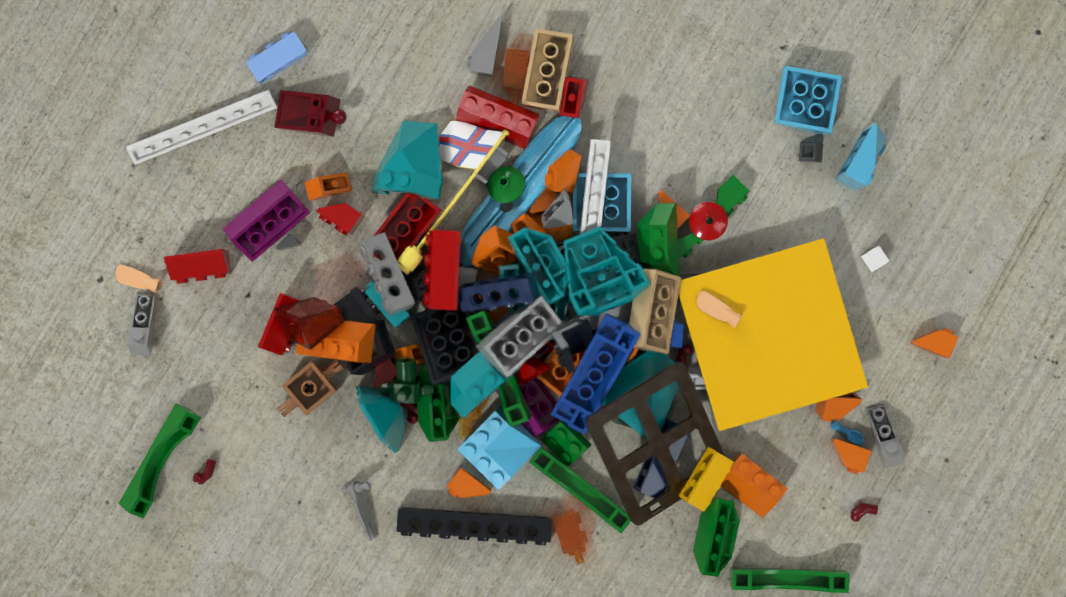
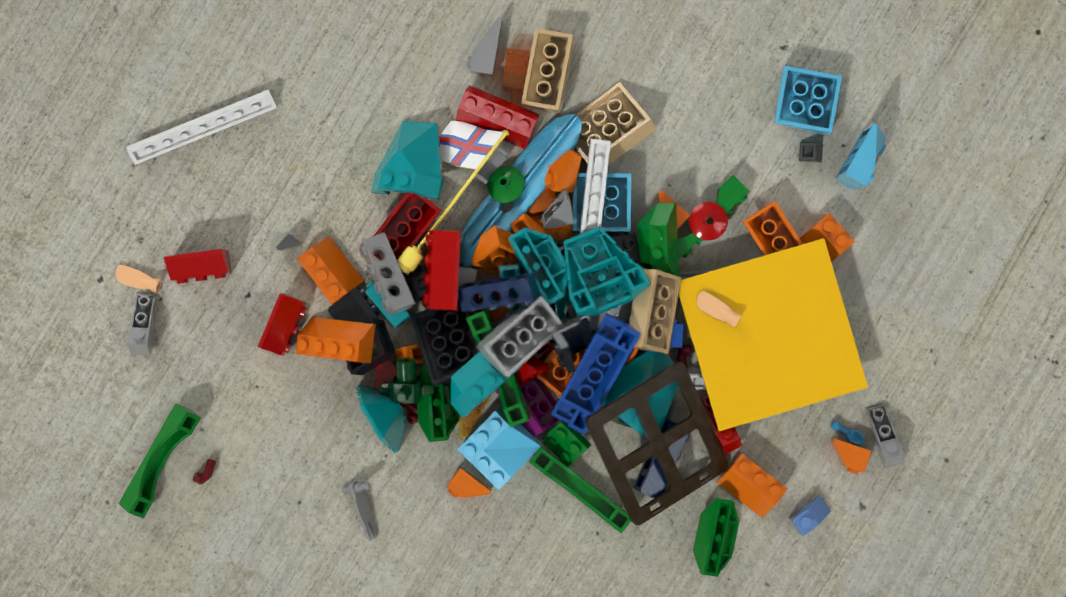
magenta slope [223,179,310,262] -> none
light blue brick [246,32,309,85] -> none
dark red slope [274,90,347,137] -> none
clear red slope [274,297,344,350] -> none
medium nougat brick [277,359,344,417] -> none
orange slope [304,172,352,201] -> none
red slope [316,203,365,236] -> none
black brick [396,507,552,545] -> none
clear orange hinge [551,509,588,564] -> none
red slope [559,76,588,118] -> none
yellow brick [679,447,734,512] -> none
green arch [730,567,849,593] -> none
orange slope [815,392,862,422] -> none
dark red arm [850,503,878,522] -> none
white slope [861,245,889,272] -> none
orange slope [910,328,958,358] -> none
none -> orange slope [297,236,365,305]
none -> tan slope [574,82,656,166]
none -> red slope [700,394,743,455]
none -> orange slope [742,201,803,256]
none -> medium blue slope [789,495,831,536]
none -> orange slope [800,213,855,262]

